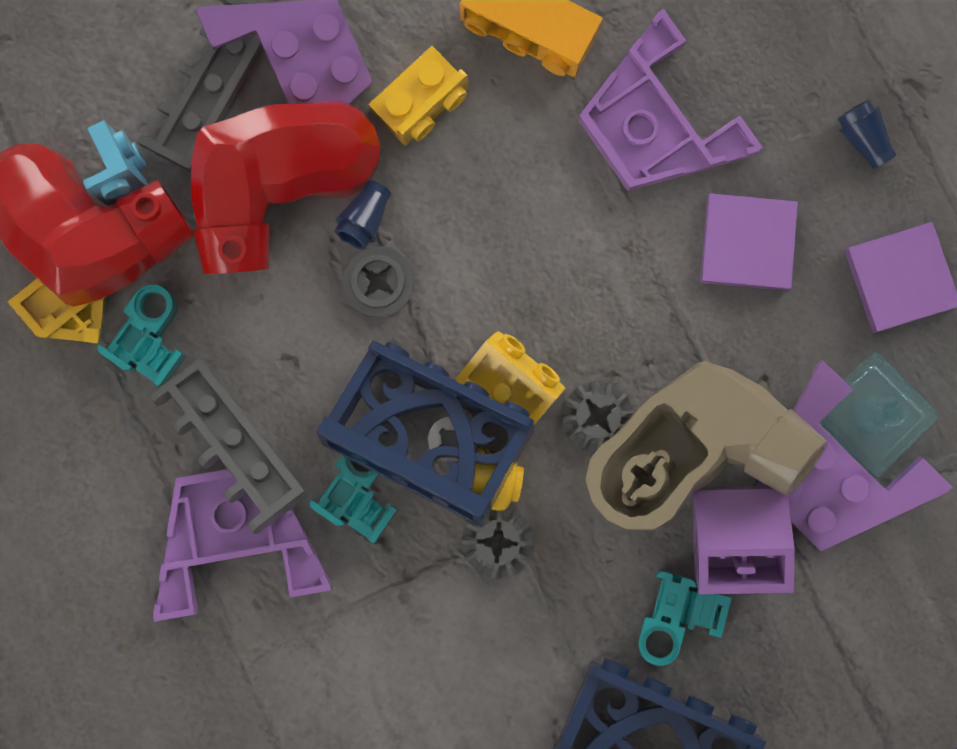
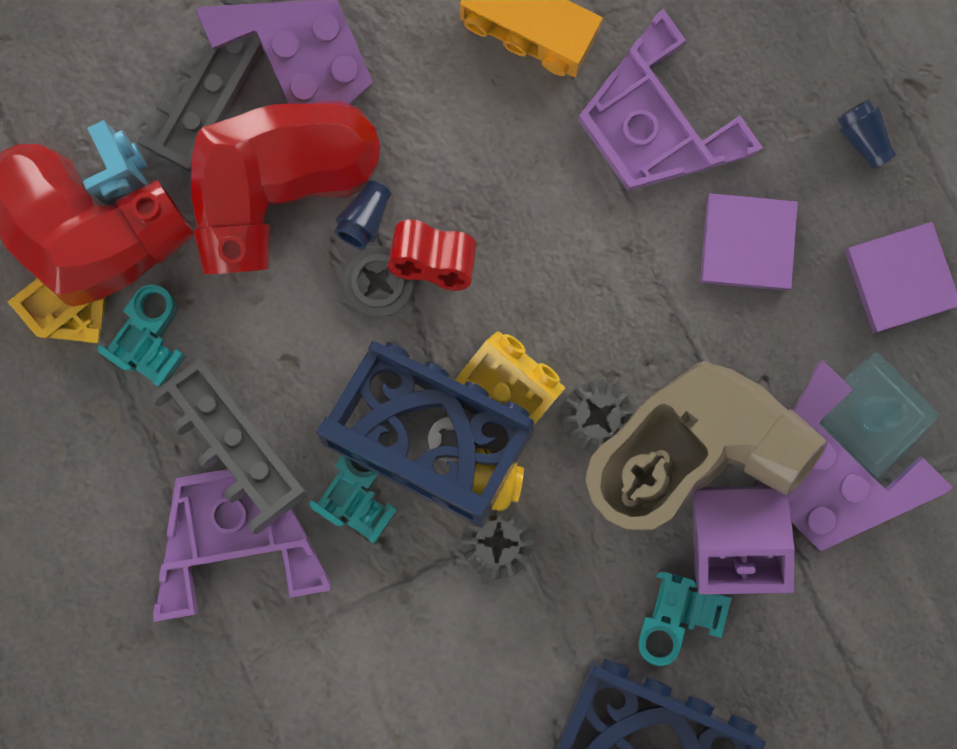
yellow bracket [368,46,468,146] -> none
none -> red axle [388,220,477,291]

